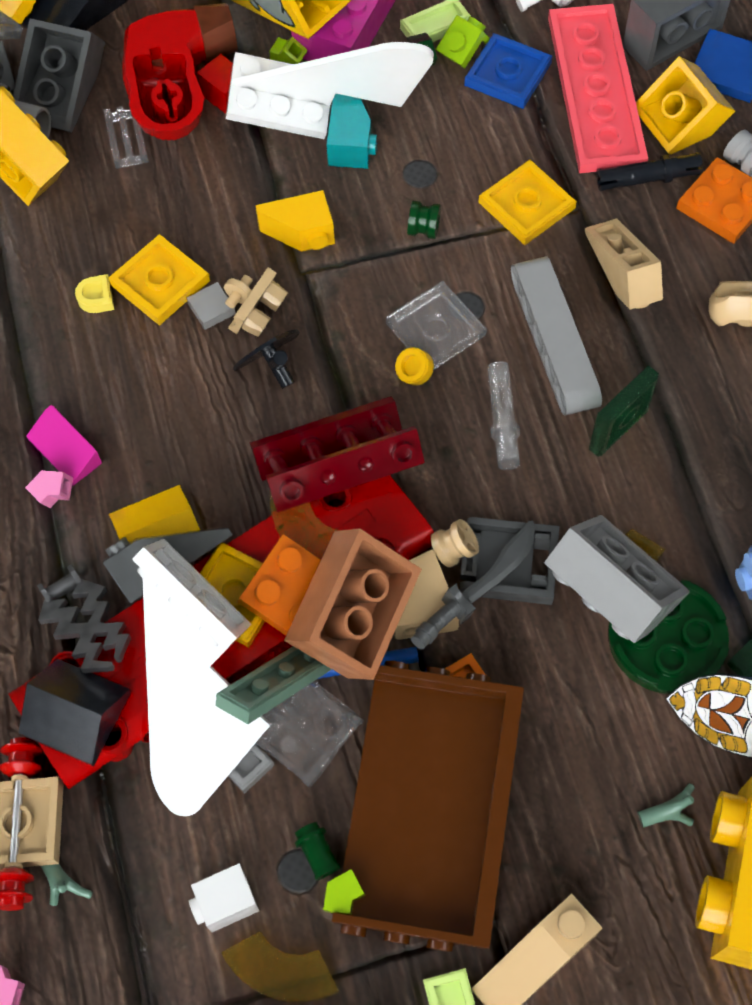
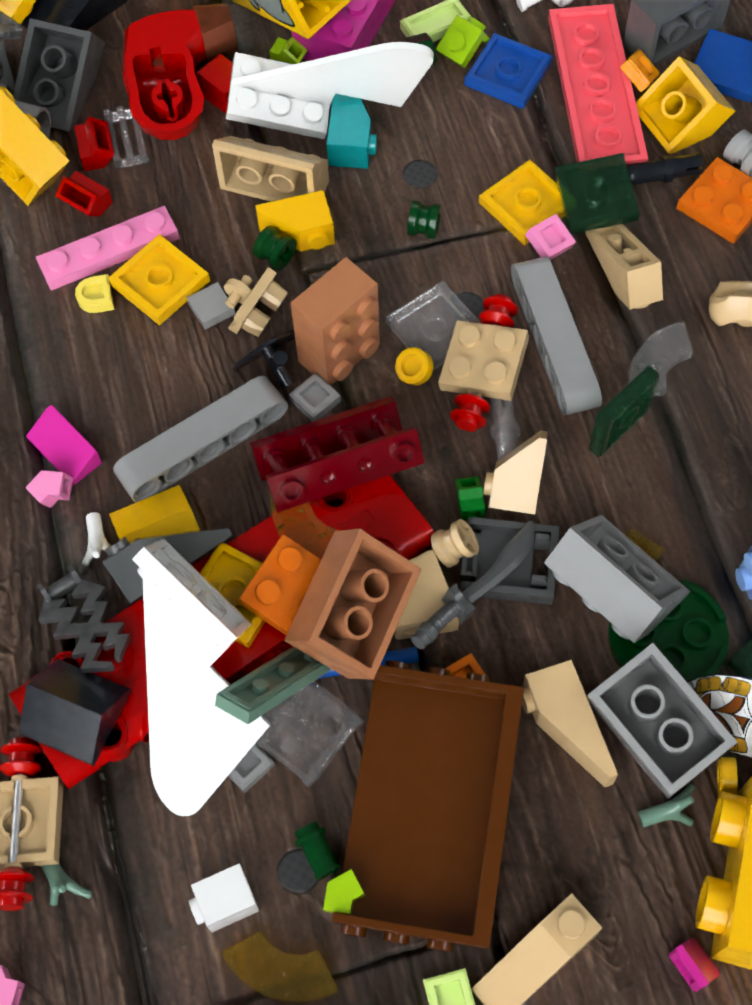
none -> bright pink plate [36,205,180,291]
none -> red piece [55,171,113,217]
none -> red piece [74,117,114,172]
none -> white bar [82,512,111,566]
none -> light grey beam [113,375,288,502]
none -> tan slope [212,136,329,202]
none -> dark green wheel [253,226,297,270]
none -> light grey tile [289,372,341,422]
none -> nougat brick [290,257,380,386]
none -> tan plate [438,294,529,432]
none -> green piece [455,476,485,521]
none -> slope [483,431,548,515]
none -> tan slope [522,660,618,788]
none -> bright pink plate [525,214,576,260]
none -> clear green tile [554,153,640,234]
none -> light grey brick [587,643,737,799]
none -> light orange tile [620,49,660,92]
none -> clear tile [627,321,693,401]
none -> dark pink slope [669,937,720,992]
none -> yellow tile [717,757,738,797]

